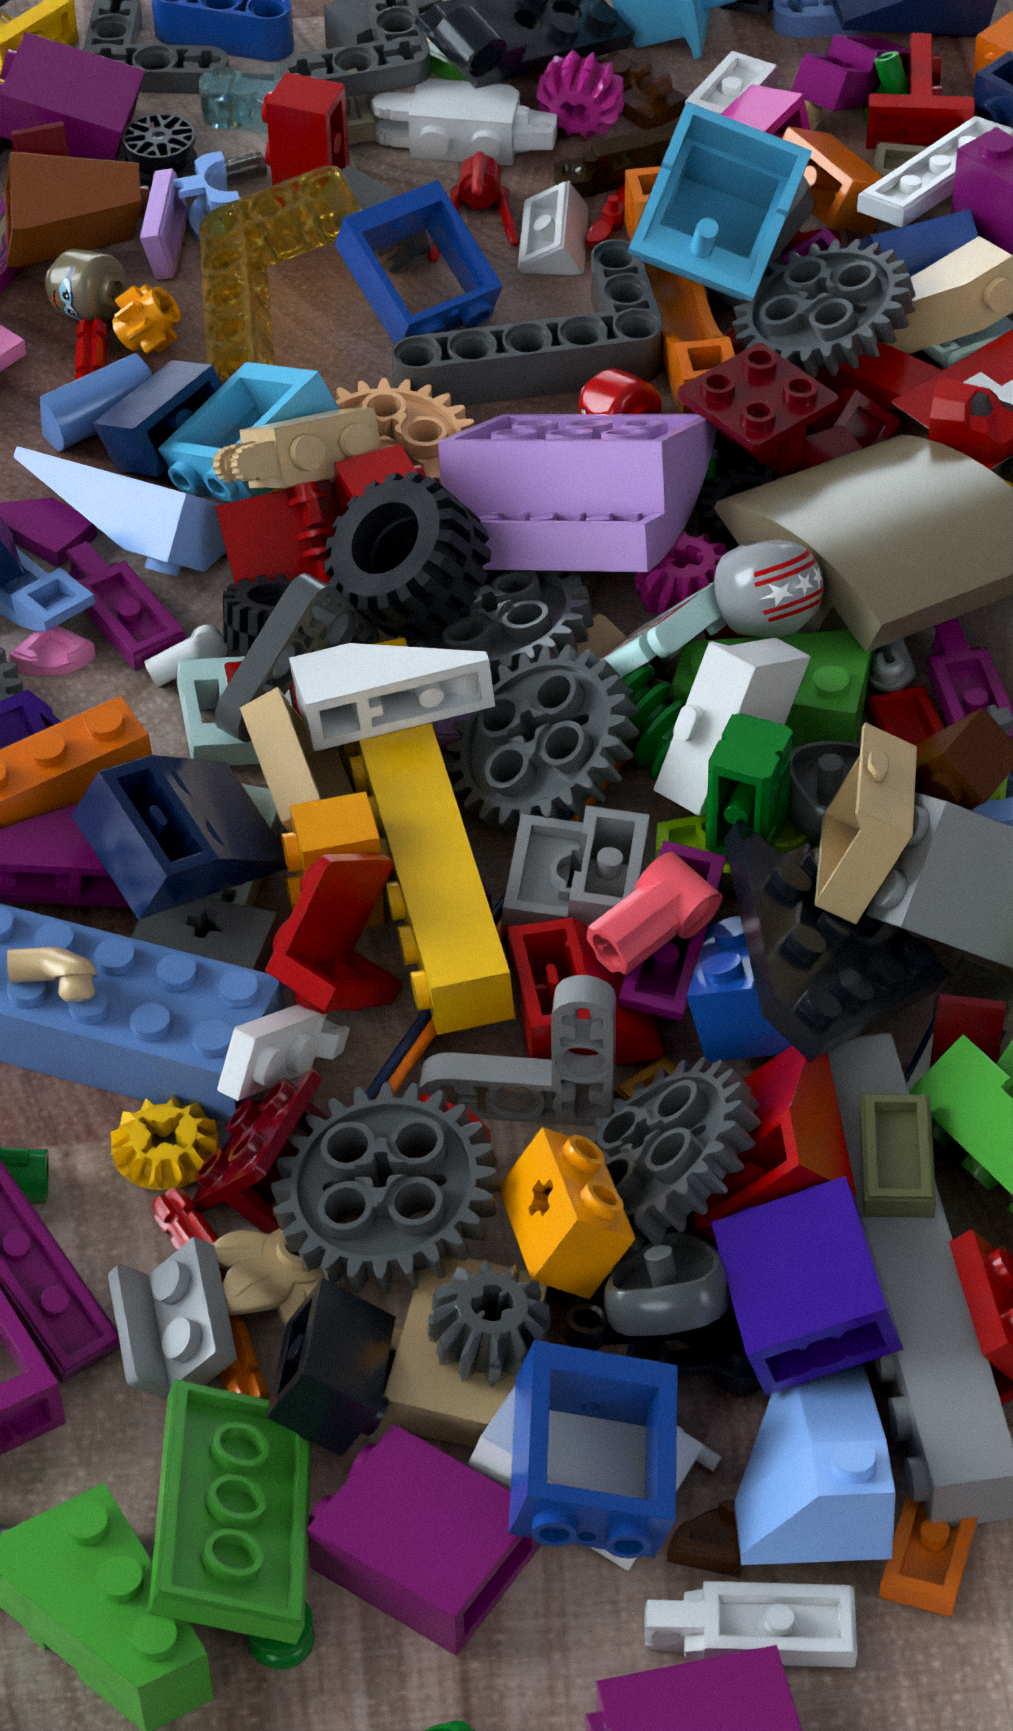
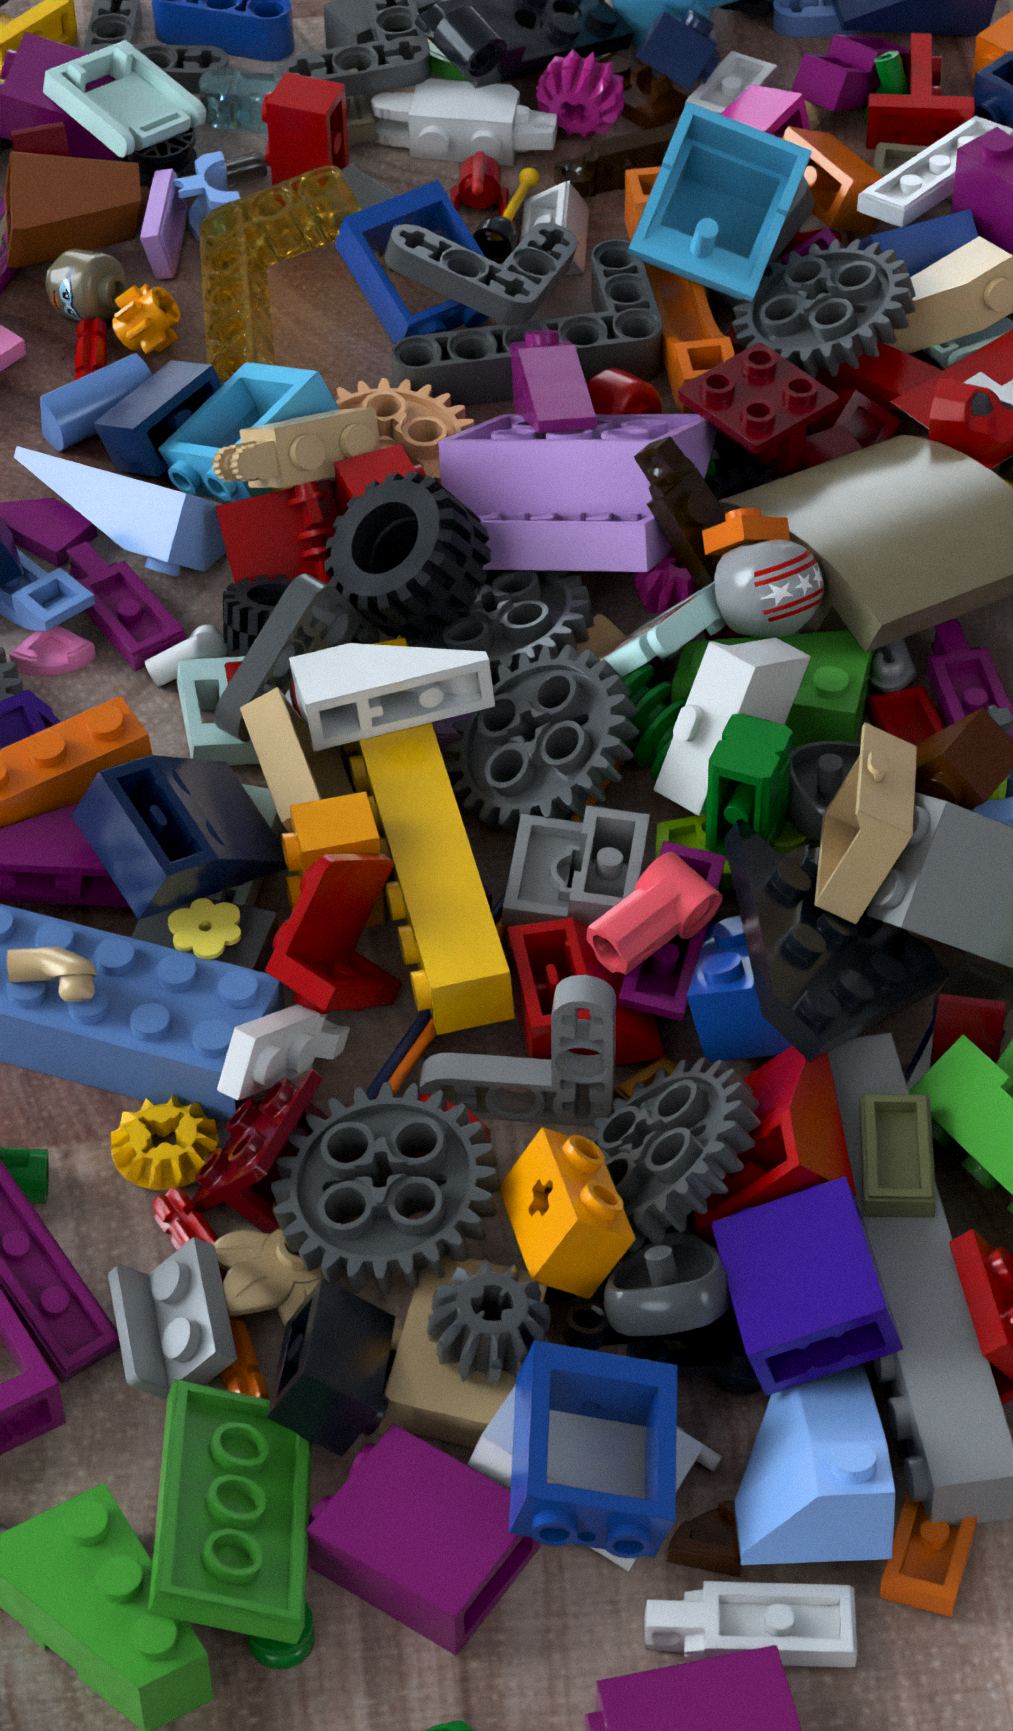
red piece [585,185,625,248] -> none
none -> light aqua container [43,40,206,157]
none -> light yellow plant [168,898,241,960]
none -> dark grey beam [384,222,578,325]
none -> black hinge [473,167,540,264]
none -> magenta slope [510,330,597,433]
none -> dark brown hinge [634,436,725,590]
none -> dark blue brick [636,3,721,91]
none -> orange plate [702,507,791,555]

